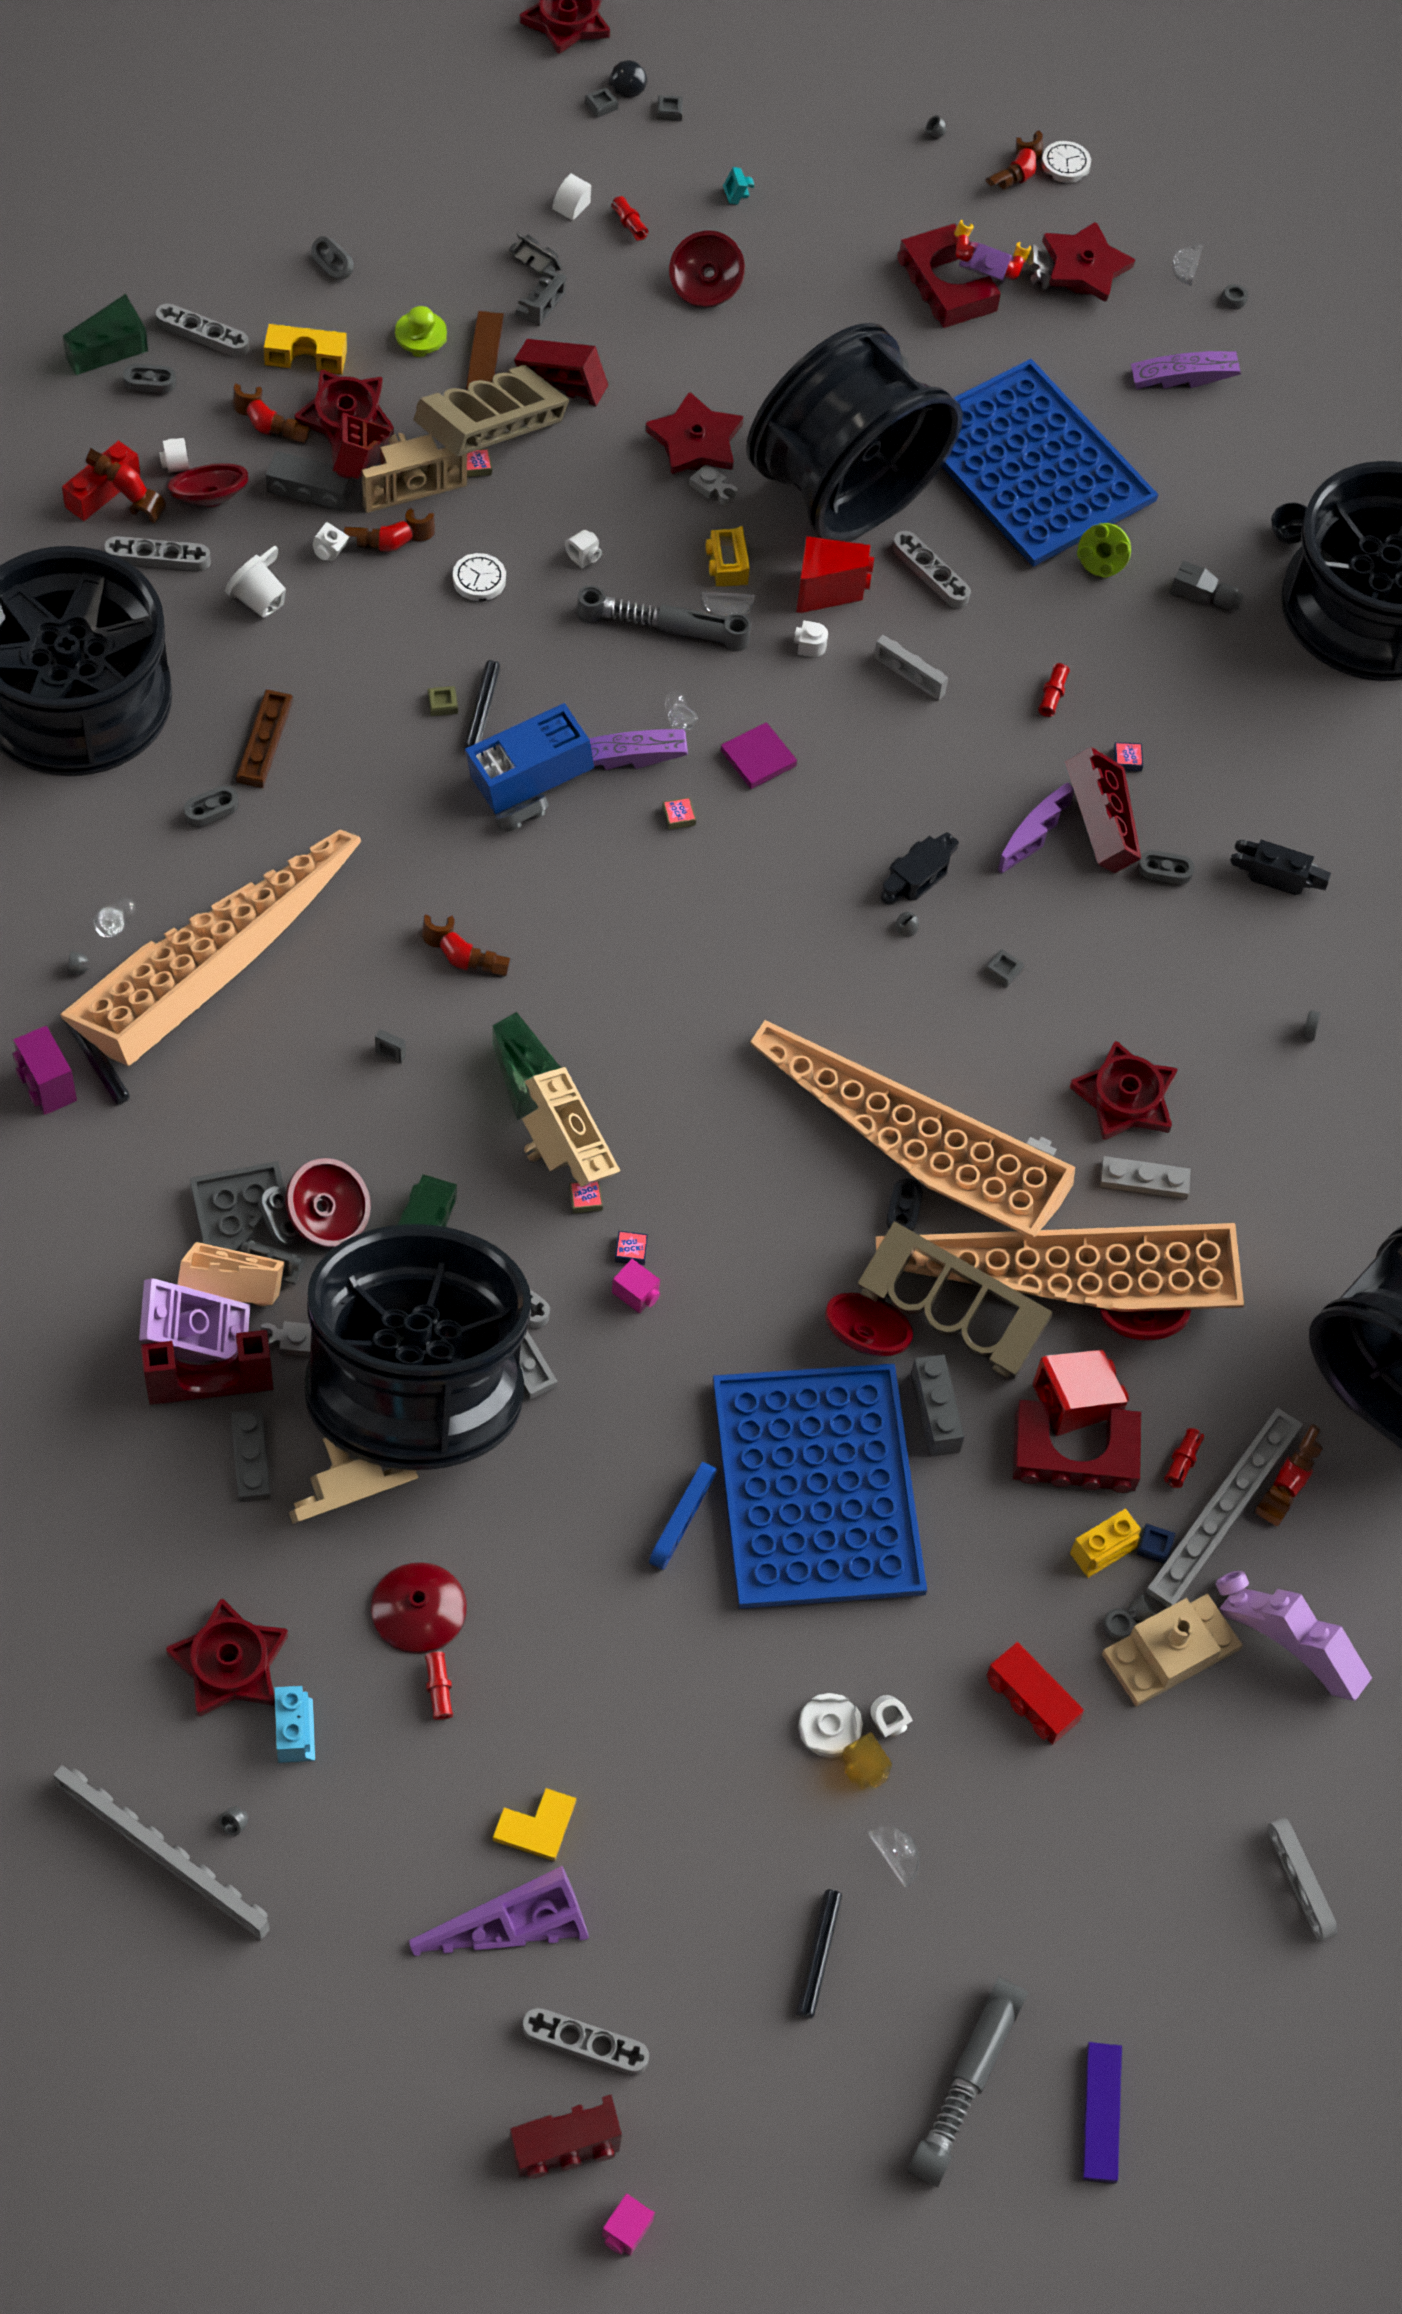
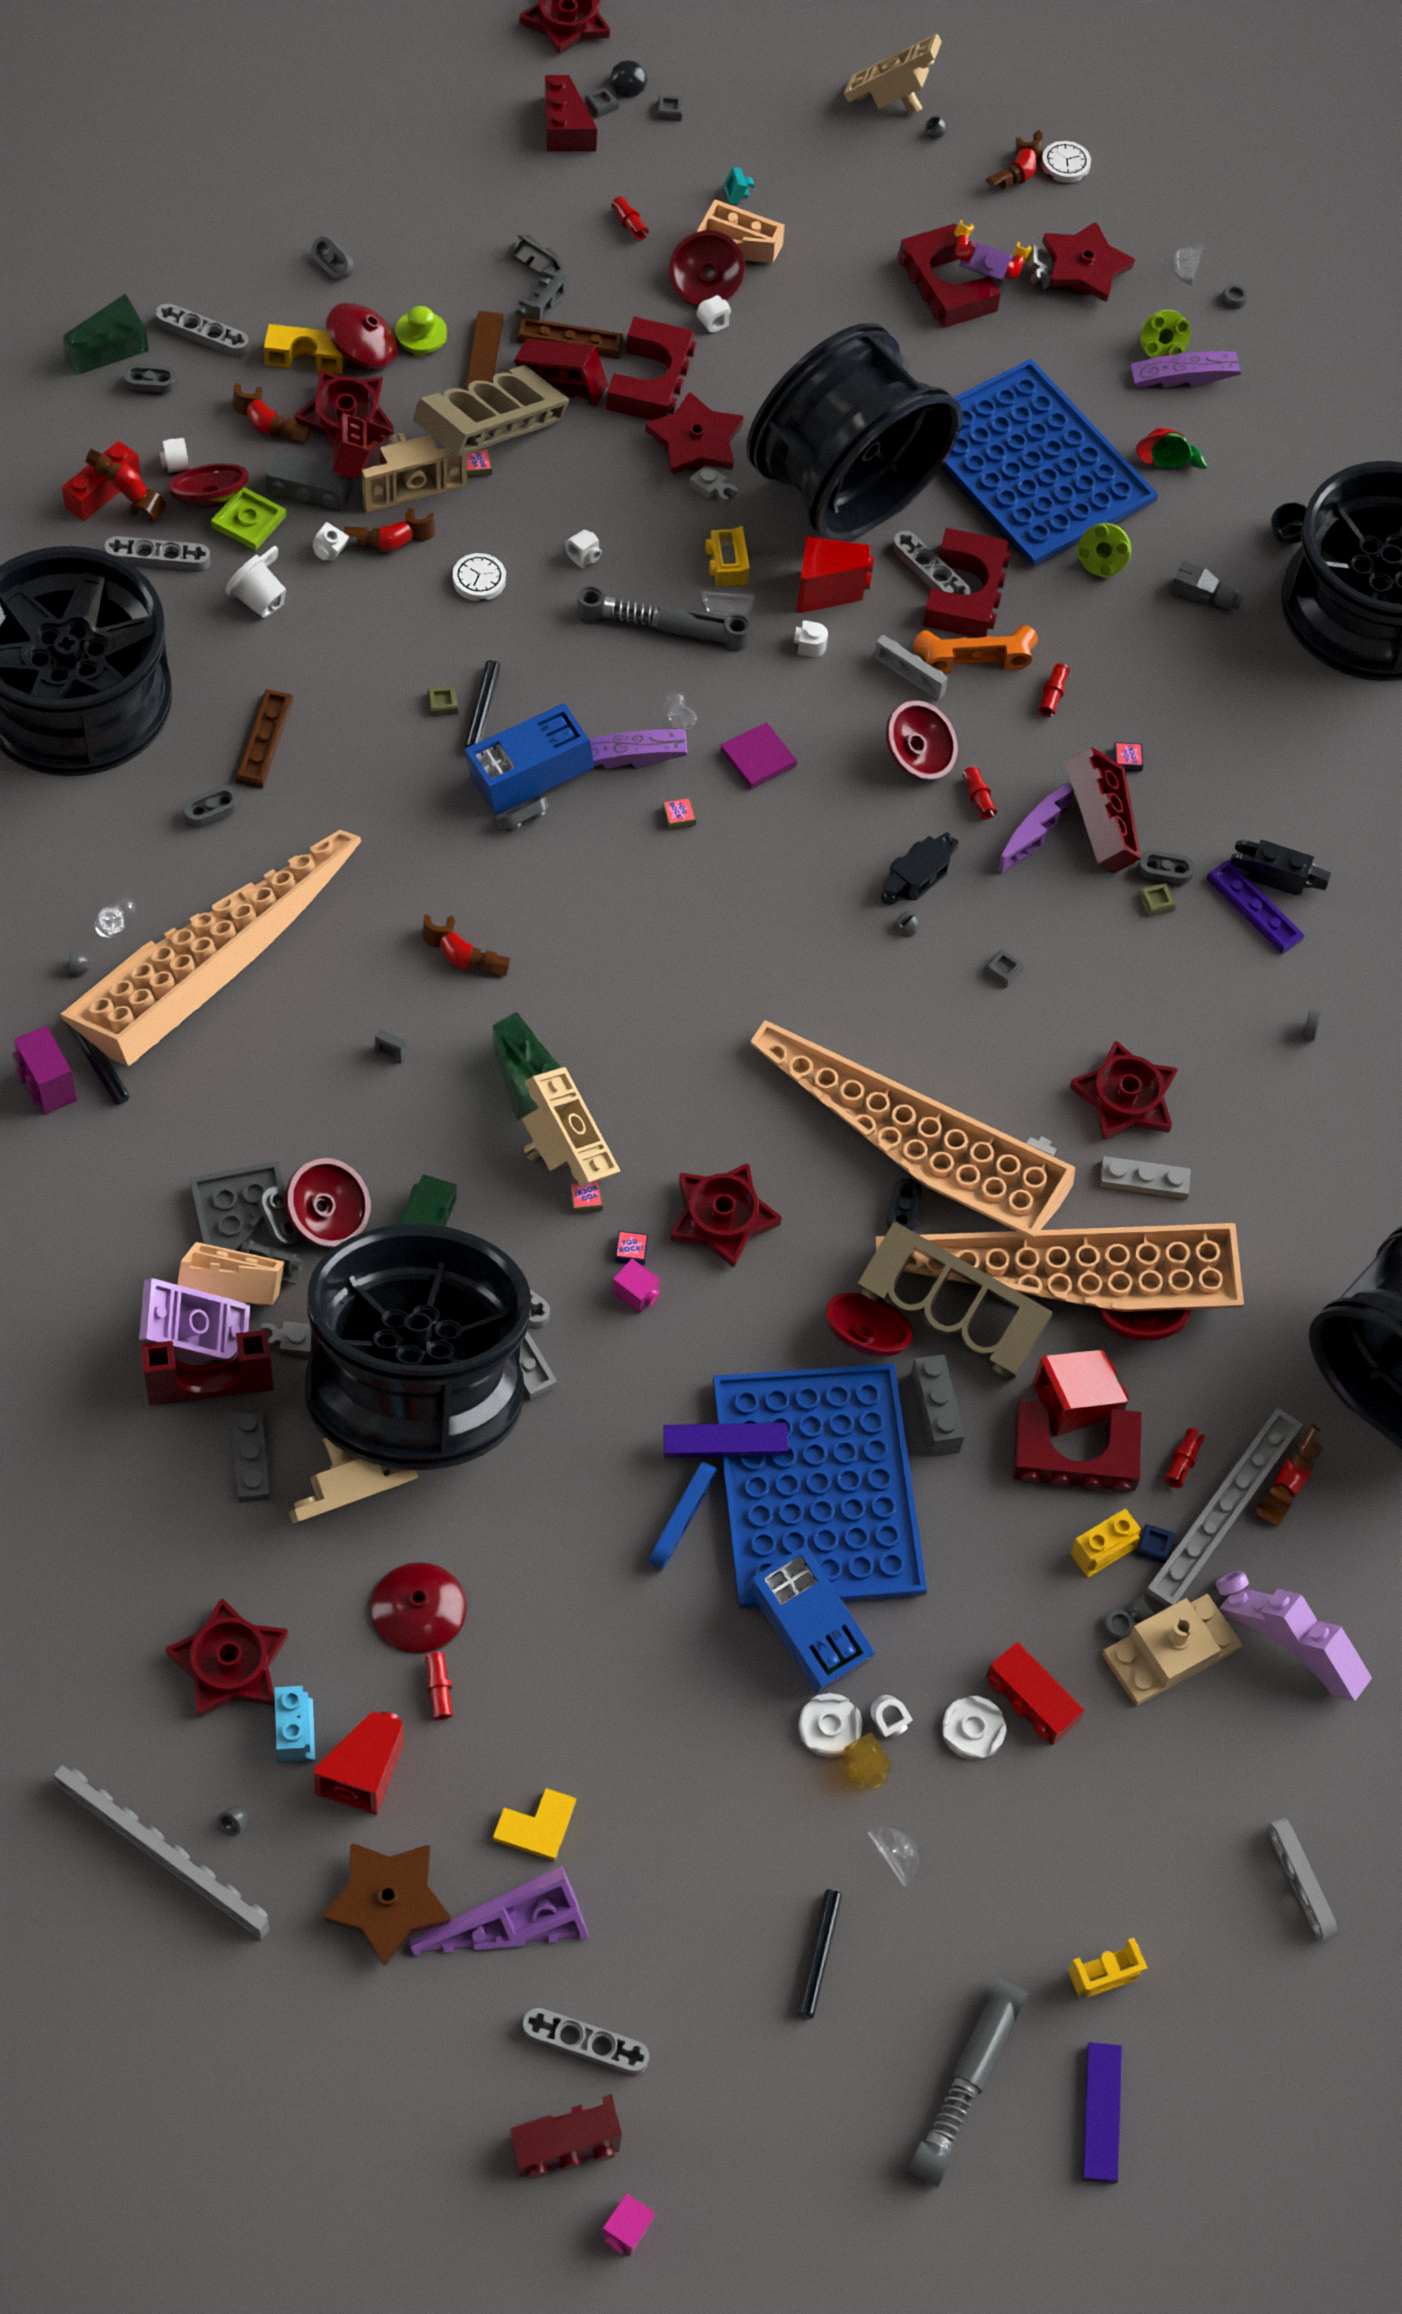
white brick [552,174,591,221] -> none
none -> lime plate [211,487,287,551]
none -> red slope [313,1711,404,1815]
none -> reddish brown plate [323,1843,451,1965]
none -> dark red dish [326,303,398,369]
none -> reddish brown tile [517,317,623,359]
none -> dark red wedge [544,75,598,151]
none -> dark red arch [606,317,697,420]
none -> dark purple tile [663,1423,789,1458]
none -> dark red plate [670,1164,782,1267]
none -> light nougat wedge [697,200,785,263]
none -> white plate [697,295,731,332]
none -> blue piece [747,1544,876,1695]
none -> tan brick [844,33,941,115]
none -> dark red dish [886,700,958,781]
none -> orange plate [913,625,1038,674]
none -> dark red arch [923,527,1011,638]
none -> white tile [941,1696,1006,1760]
none -> red pin [962,766,997,820]
none -> yellow window [1068,1938,1148,1999]
none -> green hair [1136,427,1208,469]
none -> olive tile [1139,883,1176,917]
none -> lime plate [1140,310,1191,358]
none -> dark purple tile [1206,860,1304,954]

